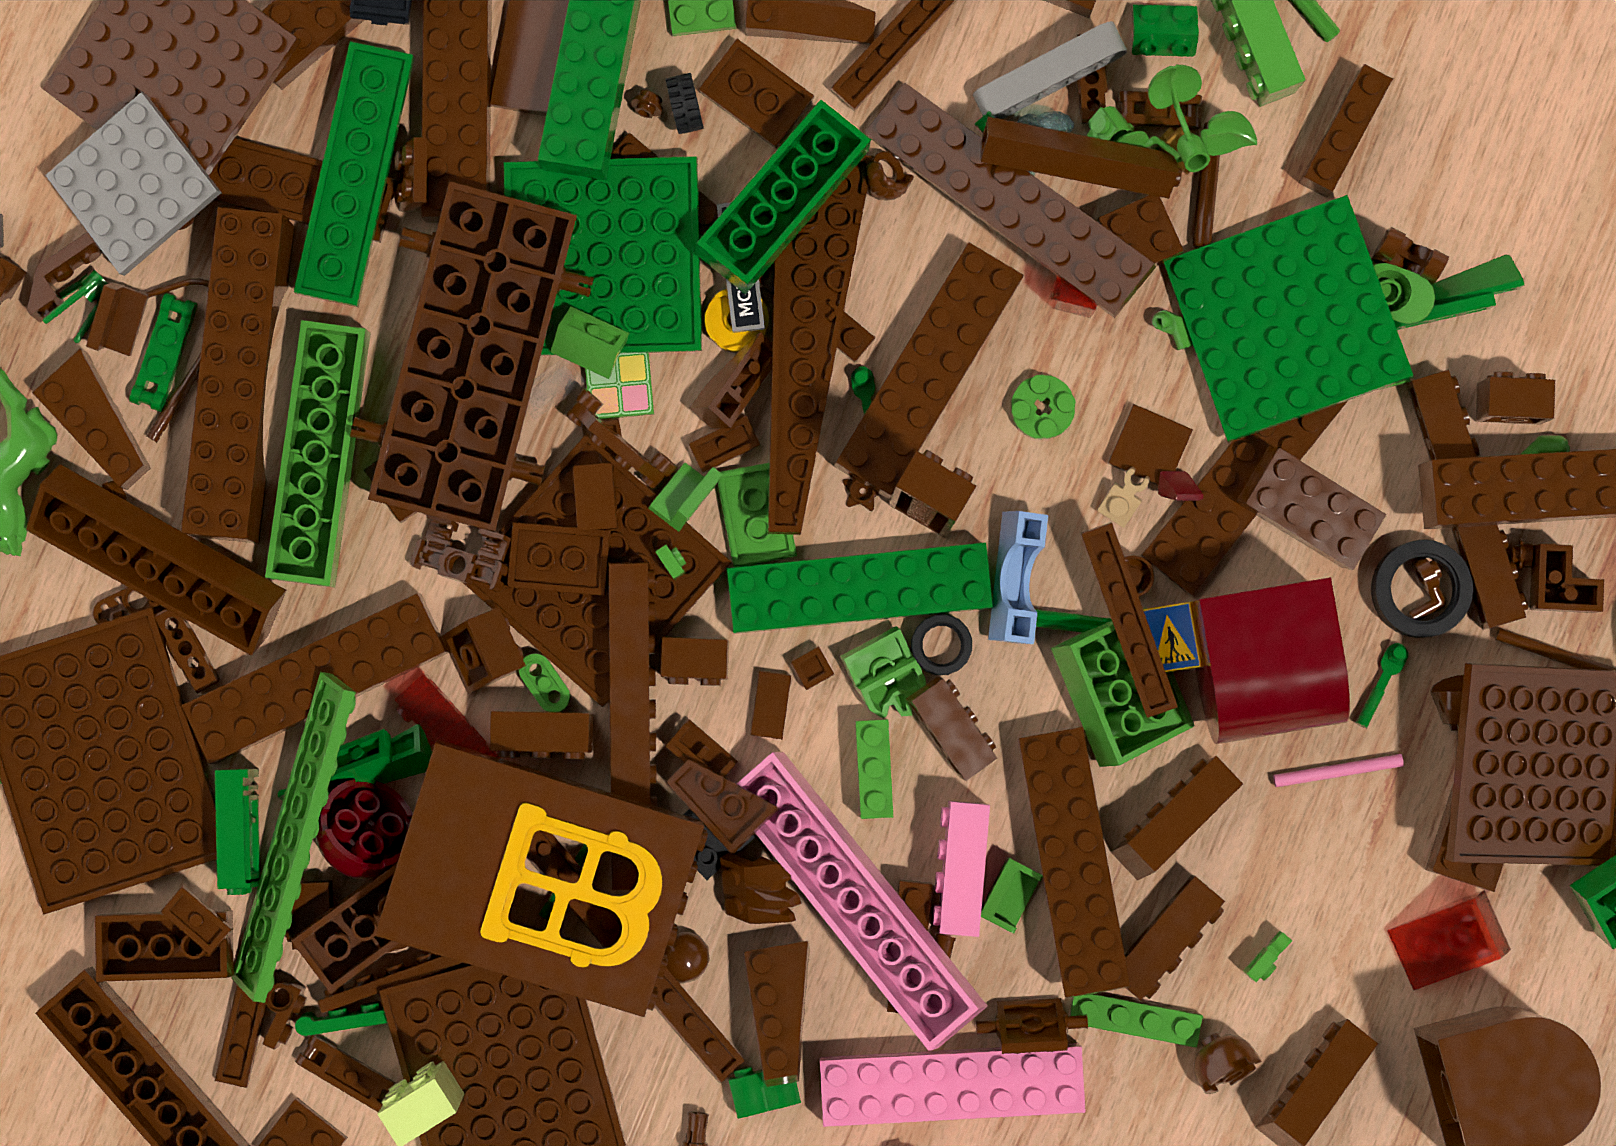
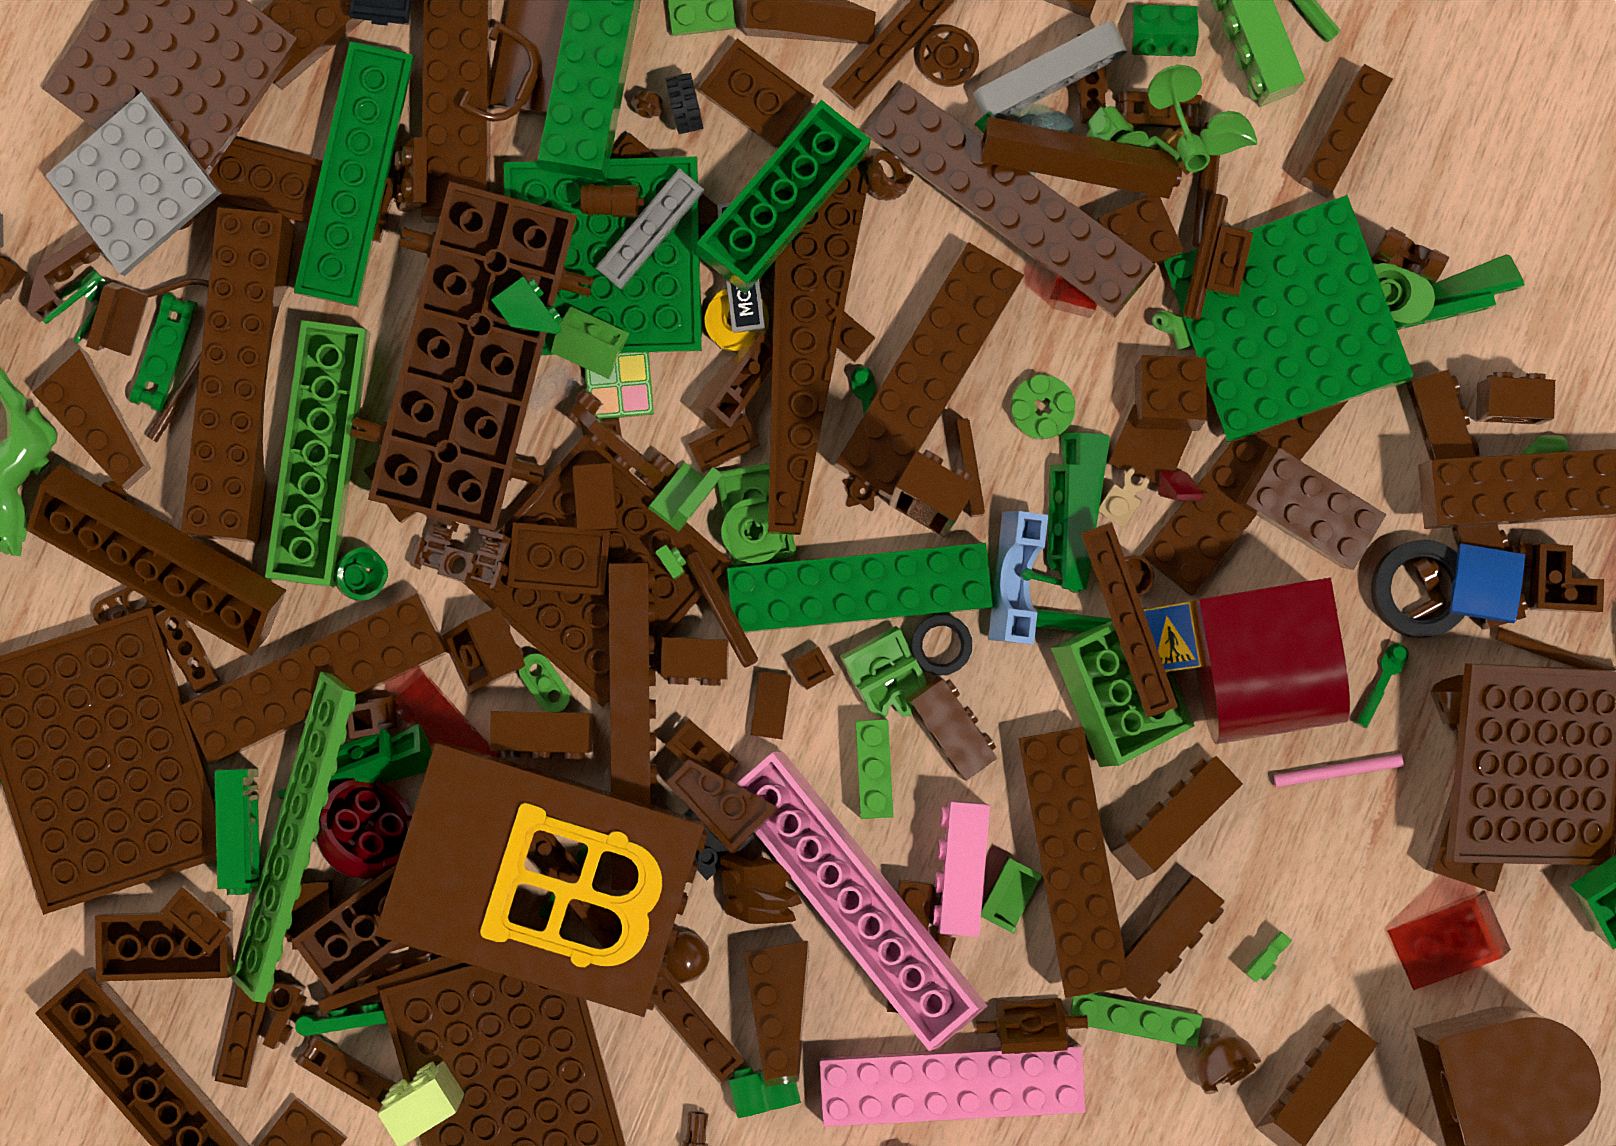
none -> green helmet [335,547,388,601]
none -> reddish brown brick [346,696,398,739]
none -> reddish brown piece [459,22,538,122]
none -> green slope [491,277,563,334]
none -> reddish brown piece [581,183,644,218]
none -> light grey tile [596,169,705,290]
none -> reddish brown axle [686,551,758,668]
none -> bright green plate [721,498,786,564]
none -> reddish brown wheel [919,26,979,87]
none -> reddish brown tile [955,418,985,518]
none -> green hinge [1021,568,1081,593]
none -> green wedge [1047,433,1110,590]
none -> reddish brown brick [1135,355,1207,431]
none -> reddish brown axle [1183,194,1228,320]
none -> reddish brown plate [1207,226,1253,297]
none -> blue slope [1450,544,1525,624]

